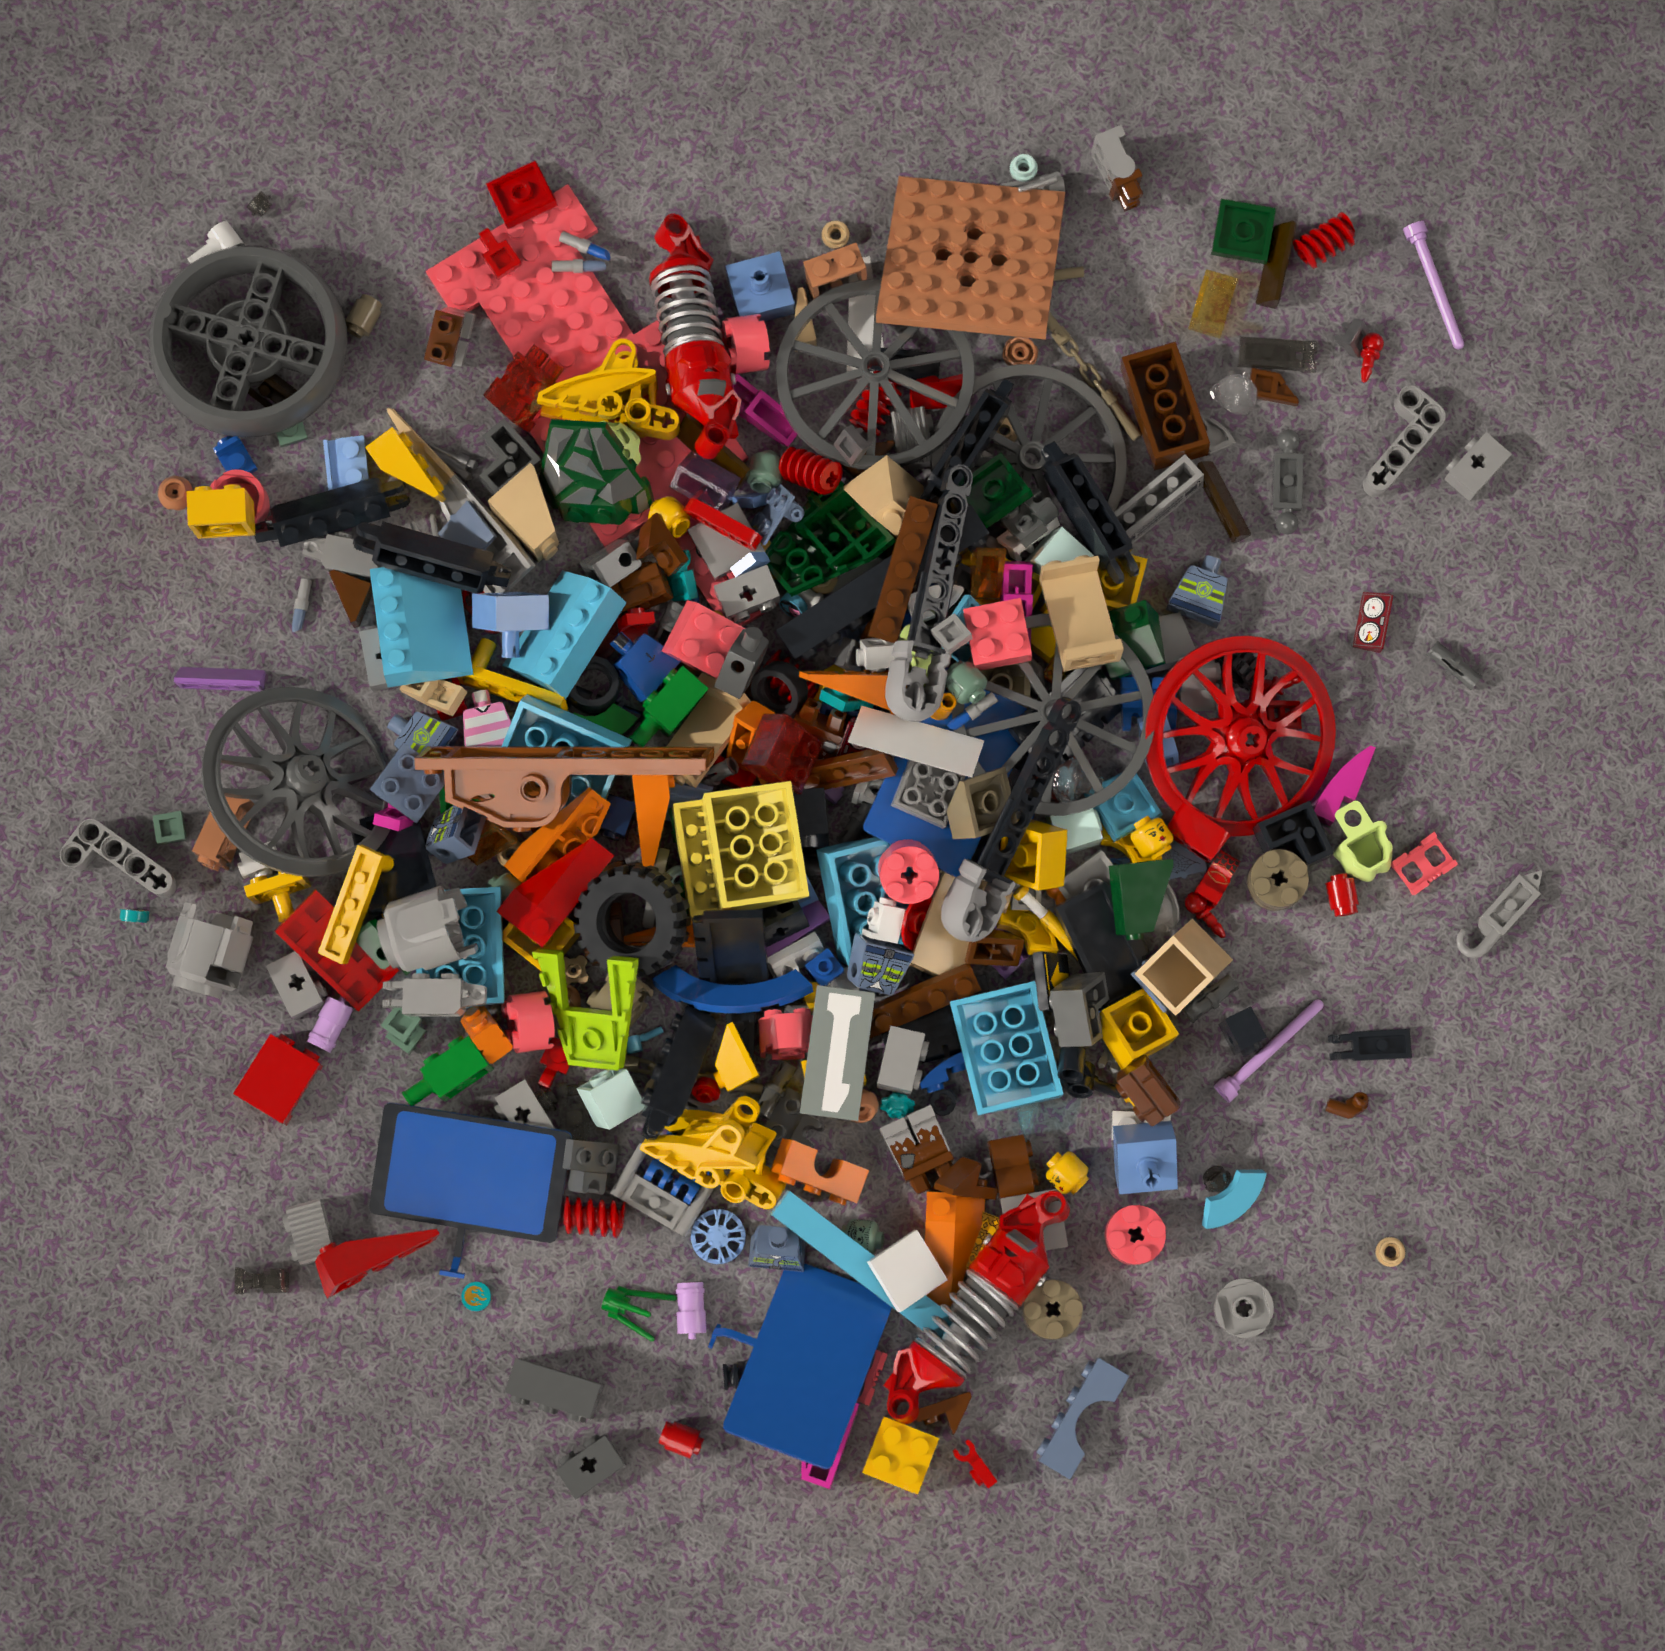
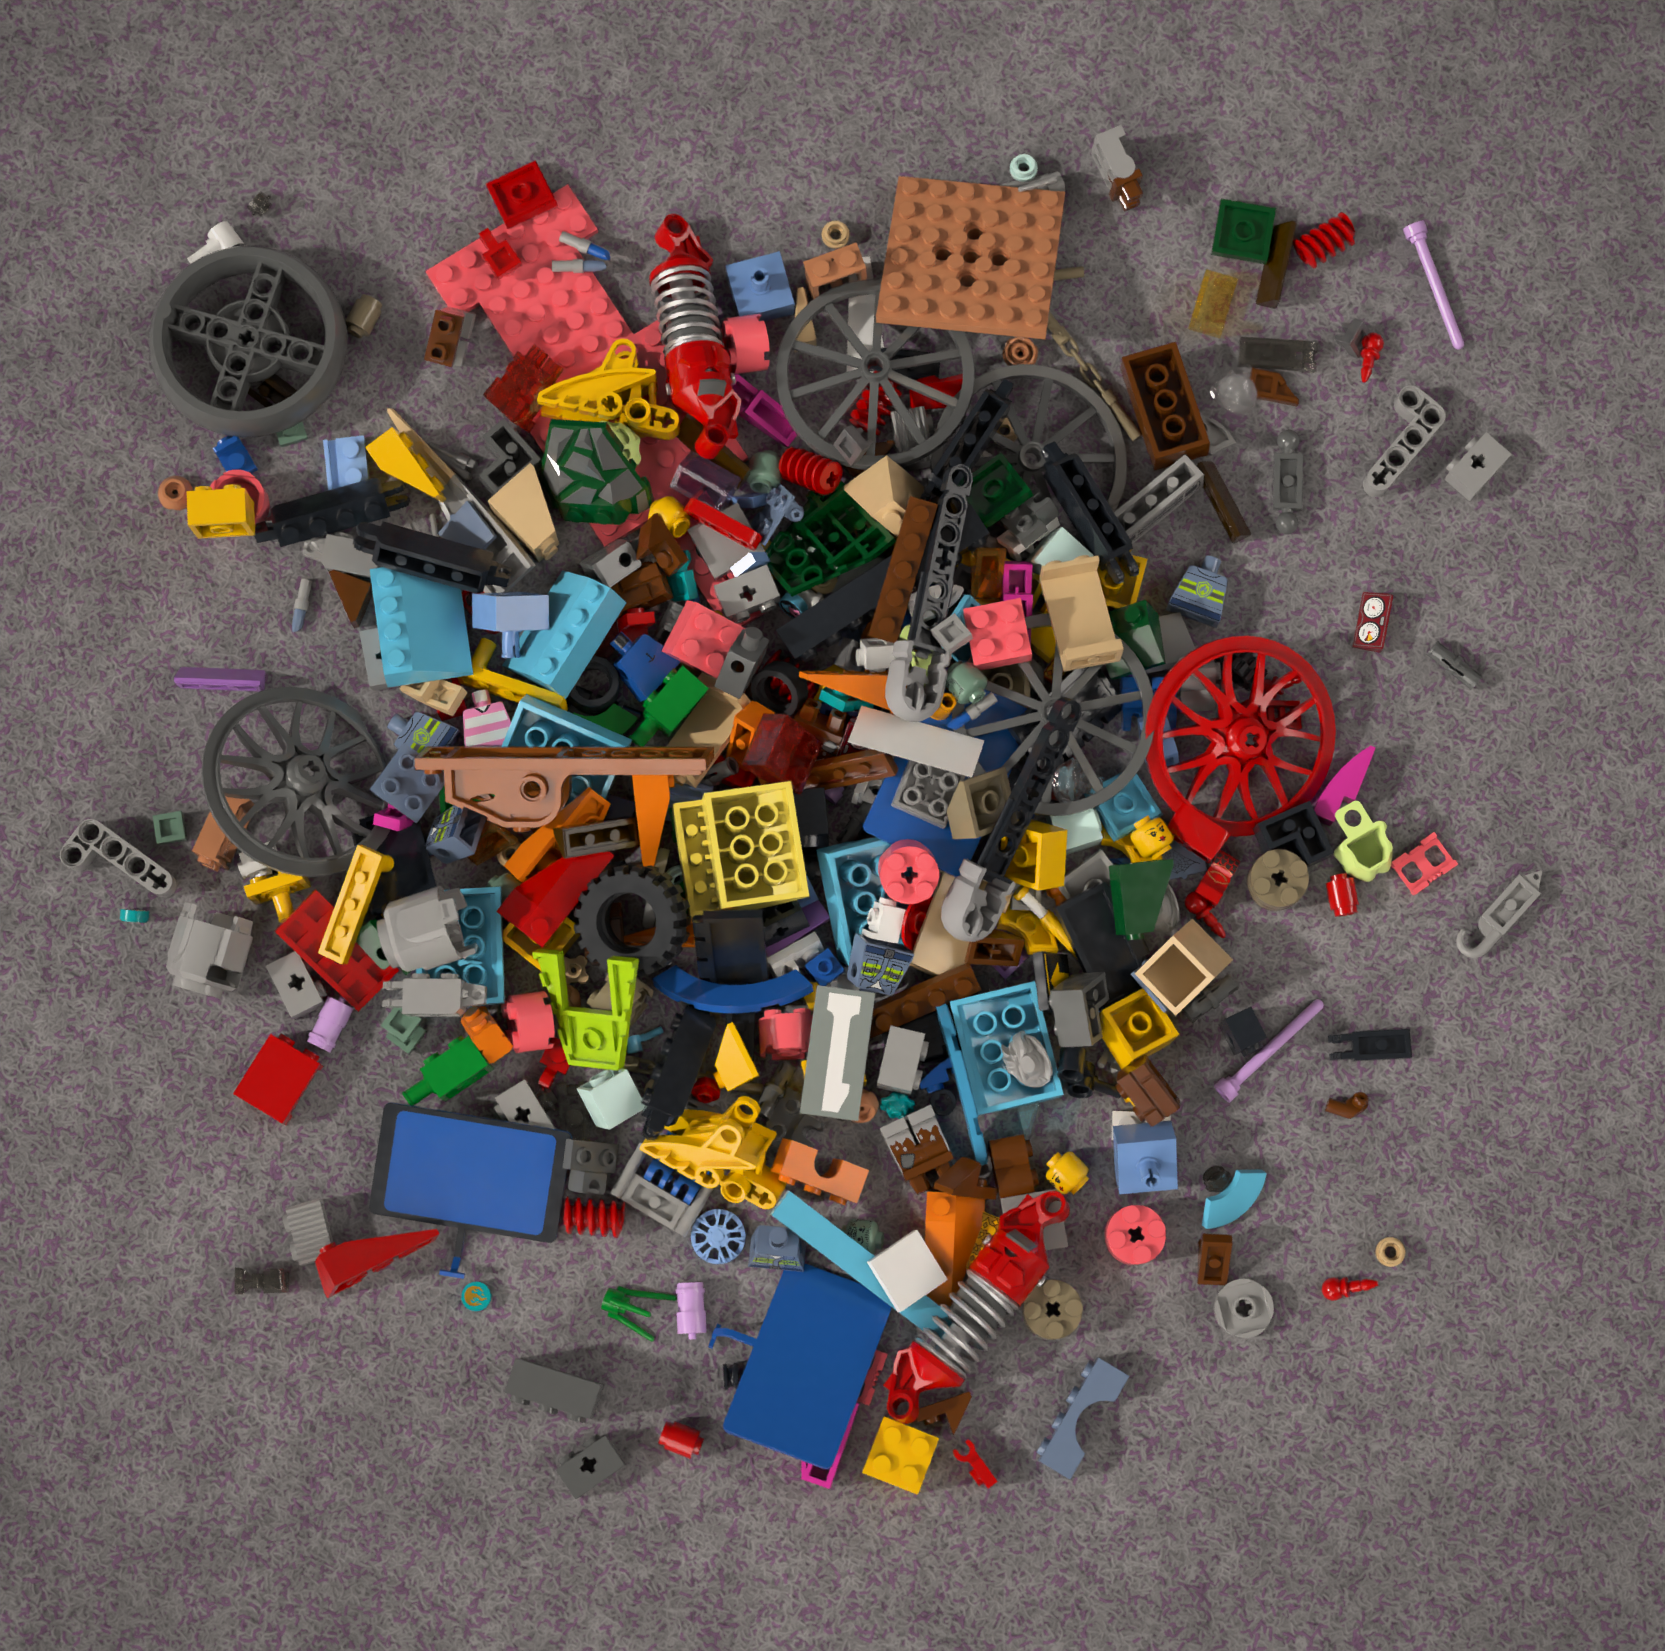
none -> dark brown slope [553,816,640,859]
none -> dark azure tile [936,1004,988,1165]
none -> light grey hat [1001,1030,1053,1088]
none -> reddish brown slope [1197,1233,1233,1285]
none -> red bar [1322,1277,1379,1301]

